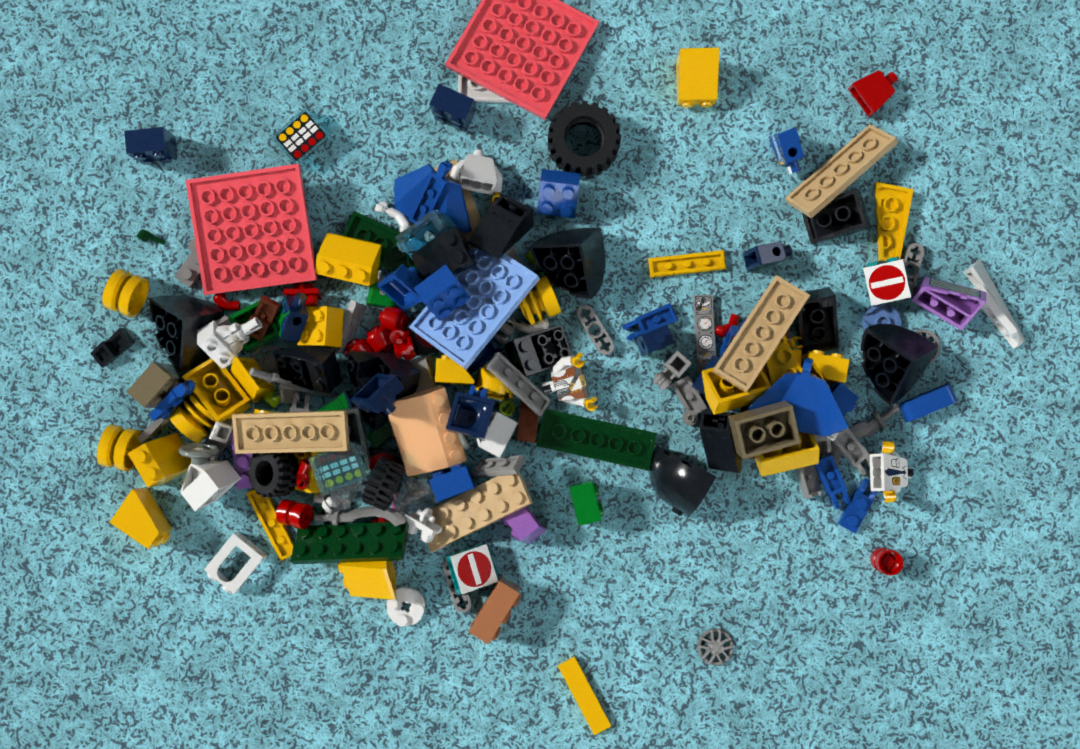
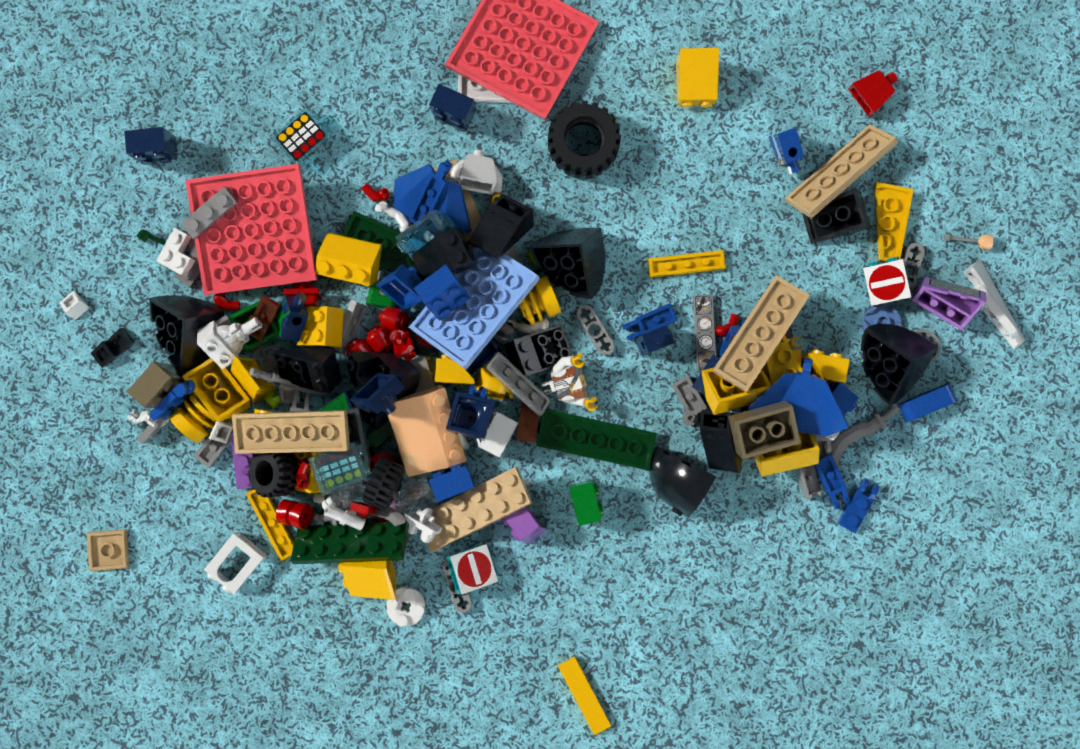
yellow wheel [97,424,142,471] -> none
yellow wheel [102,269,149,318] -> none
yellow slope [109,487,172,549] -> none
yellow slope [128,432,191,487] -> none
white piece [179,443,241,511] -> none
nougat brick [468,576,522,645] -> none
light grey tile [472,455,526,478] -> none
lime hinge [498,400,515,416] -> none
blue brick [537,169,580,218] -> none
light grey brick [653,351,692,391] -> none
light grey wheel [697,628,734,665] -> none
dark blue torso [742,241,792,272] -> none
black slope [795,287,839,354] -> none
light grey hinge [833,428,870,477] -> none
white torso [870,441,914,503] -> none
red wheel [870,547,903,576] -> none
none -> white slope [60,291,89,320]
none -> tan tile [87,529,130,571]
none -> white arm [128,410,157,427]
none -> white plate [156,228,195,277]
none -> light grey plate [181,187,239,239]
none -> white pin [324,504,365,531]
none -> red plate [350,501,377,517]
none -> red arm [361,183,390,202]
none -> hinge [944,234,994,250]

